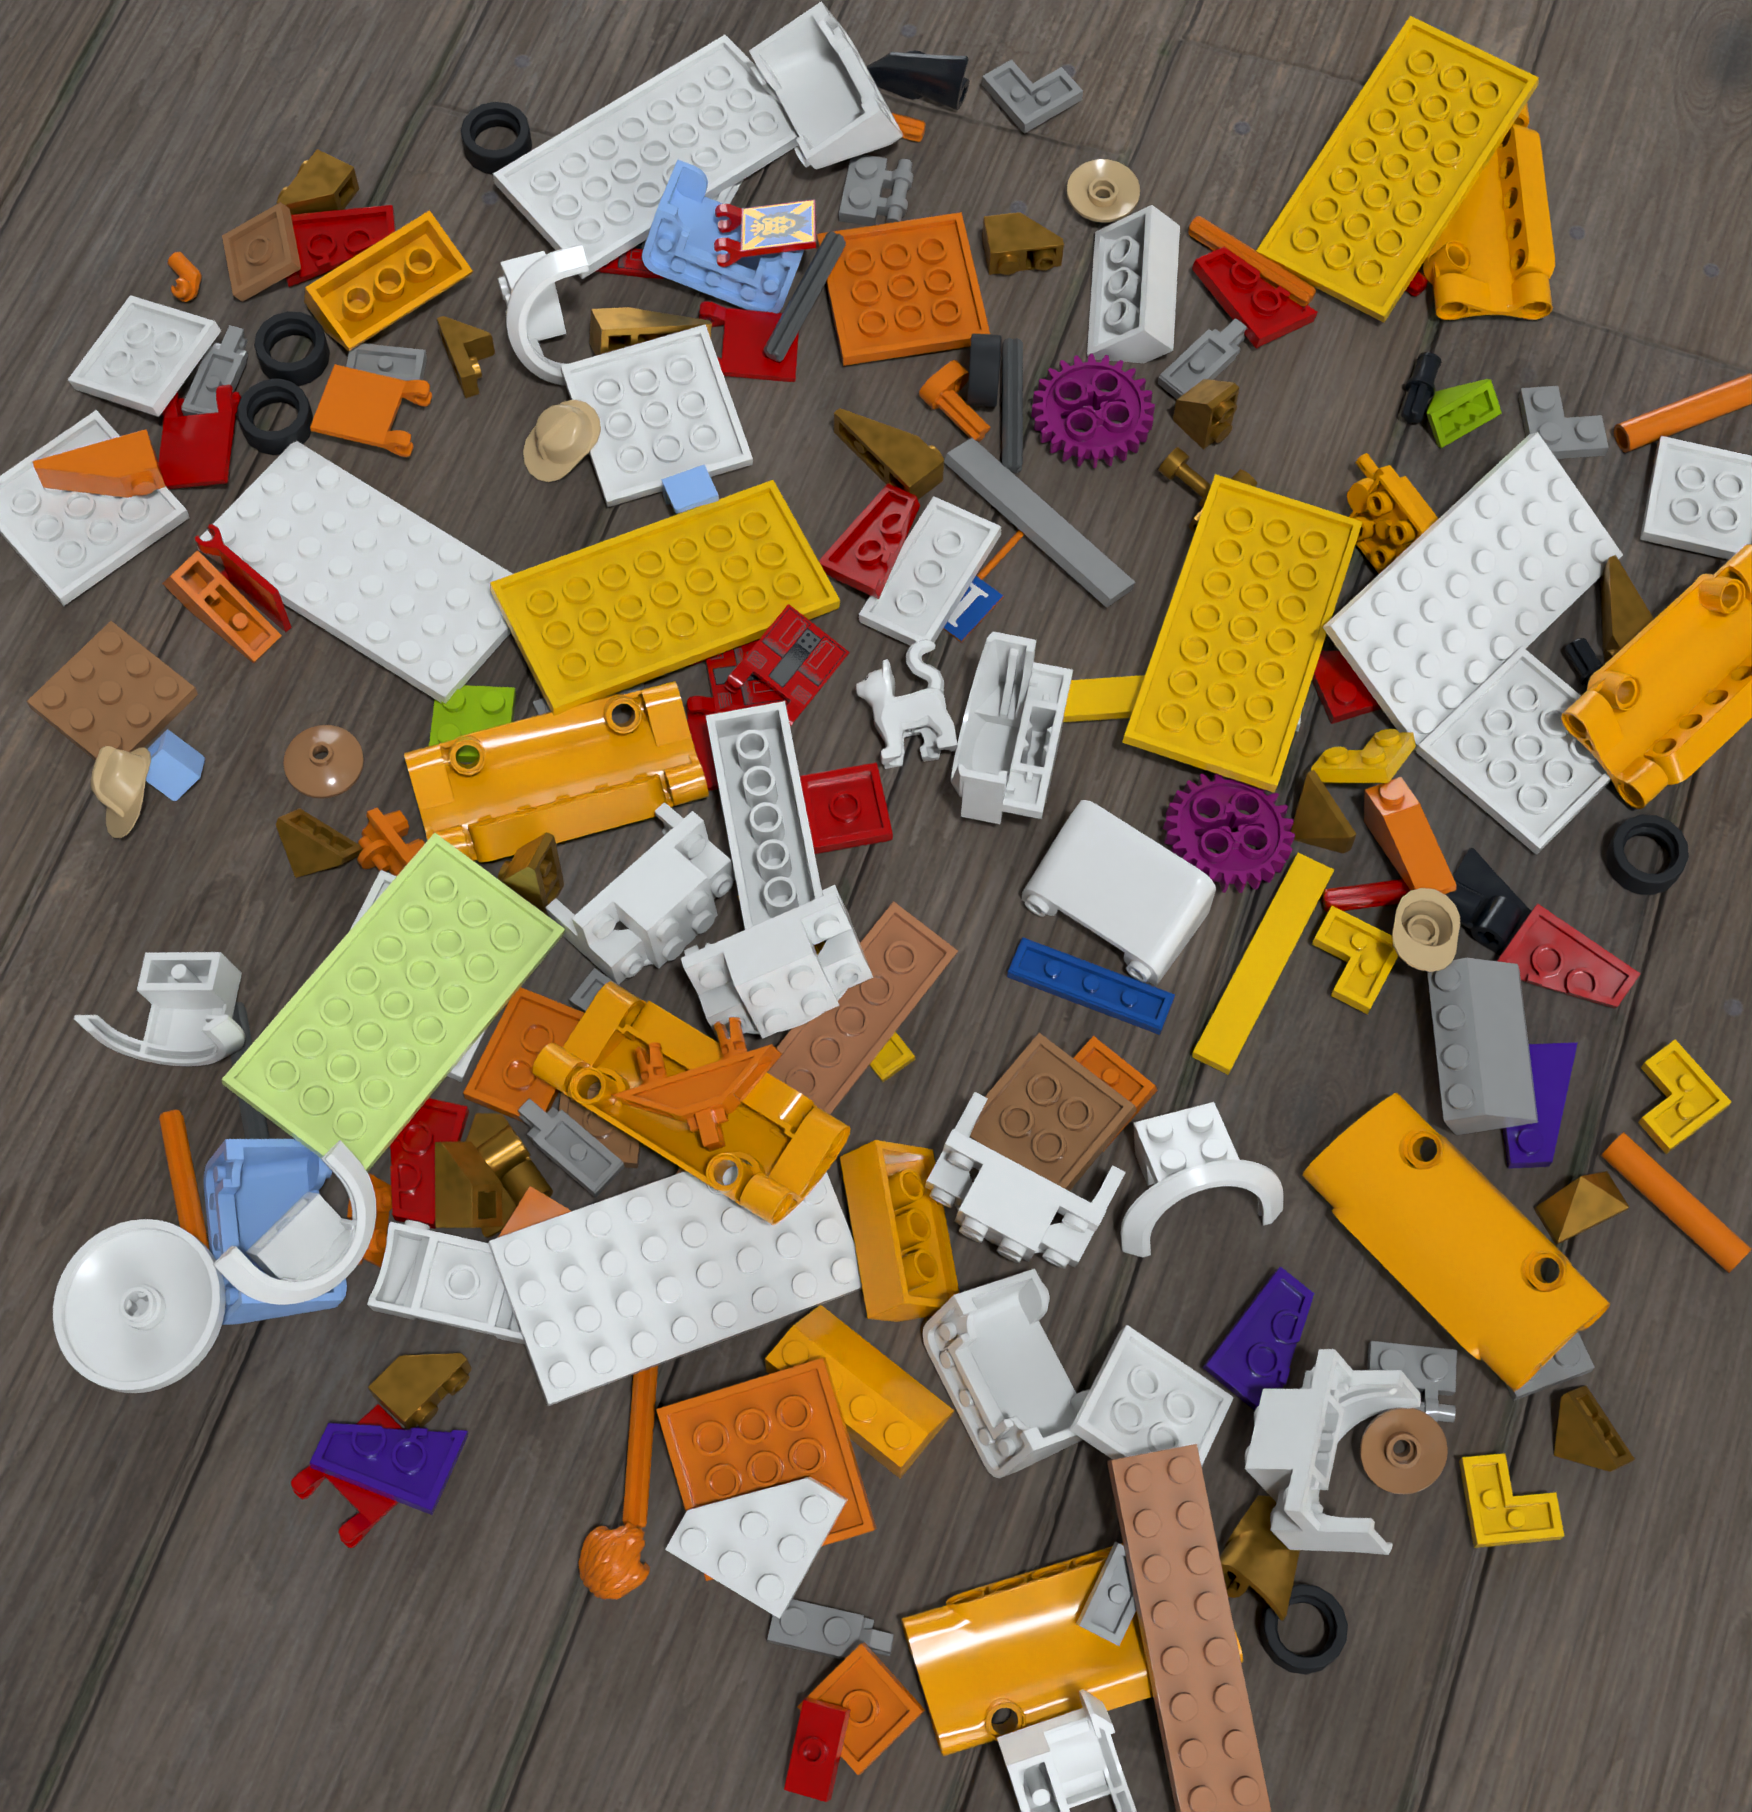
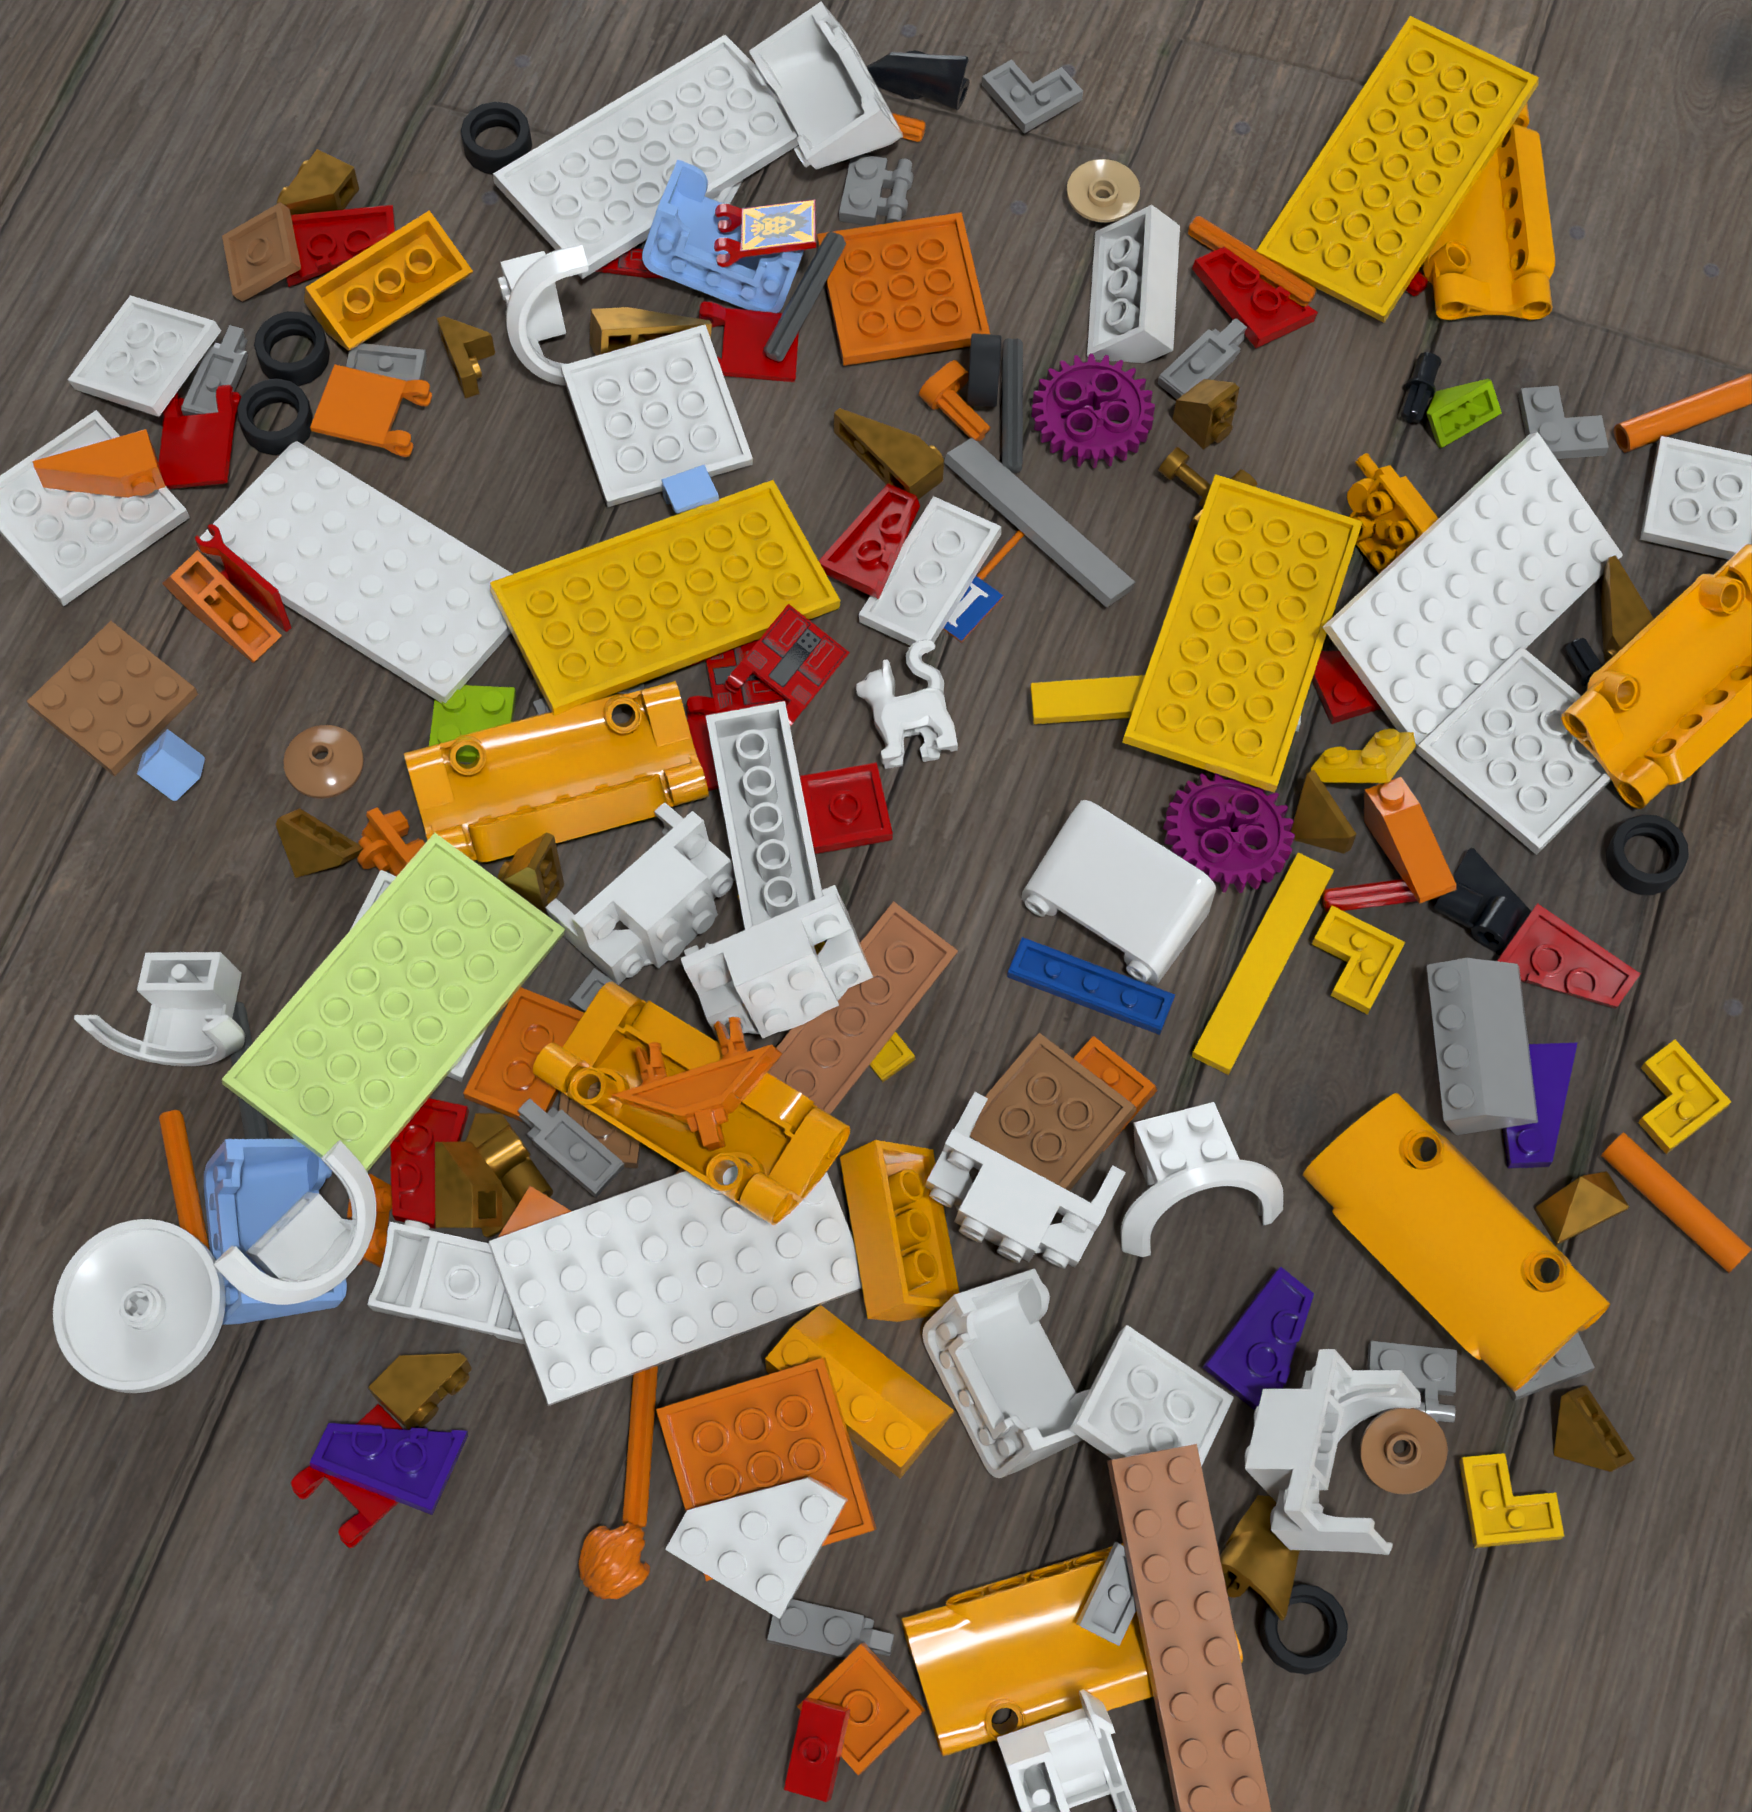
tan piece [90,746,151,838] -> none
orange arm [167,252,202,302] -> none
tan piece [523,400,601,482] -> none
white piece [951,632,1073,824] -> none
pearl gold slope [982,212,1064,275] -> none
tan piece [1392,888,1460,972] -> none

